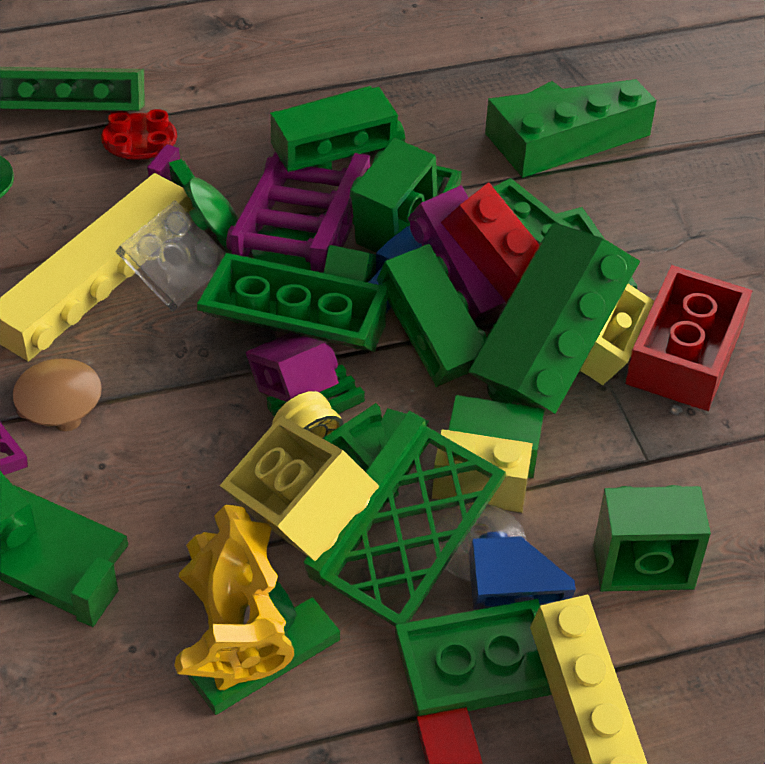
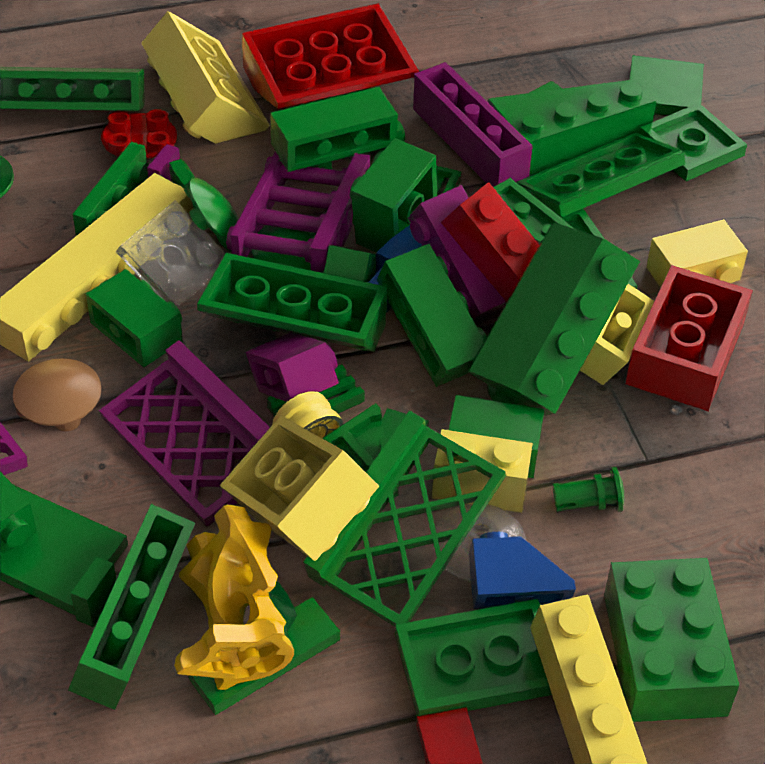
green brick [593,485,711,592] -> none
none -> green brick [68,504,195,710]
none -> green plate [72,142,149,236]
none -> green brick [86,269,183,368]
none -> magenta fence [99,340,270,527]
none -> light yellow slope [141,11,270,144]
none -> red slope [242,3,419,109]
none -> magenta brick [413,62,533,187]
none -> green tile [517,132,686,218]
none -> green pin [552,466,624,513]
none -> green brick [604,557,739,722]
none -> green tile [629,55,704,115]
none -> green plate [640,103,747,181]
none -> light yellow brick [646,219,748,288]

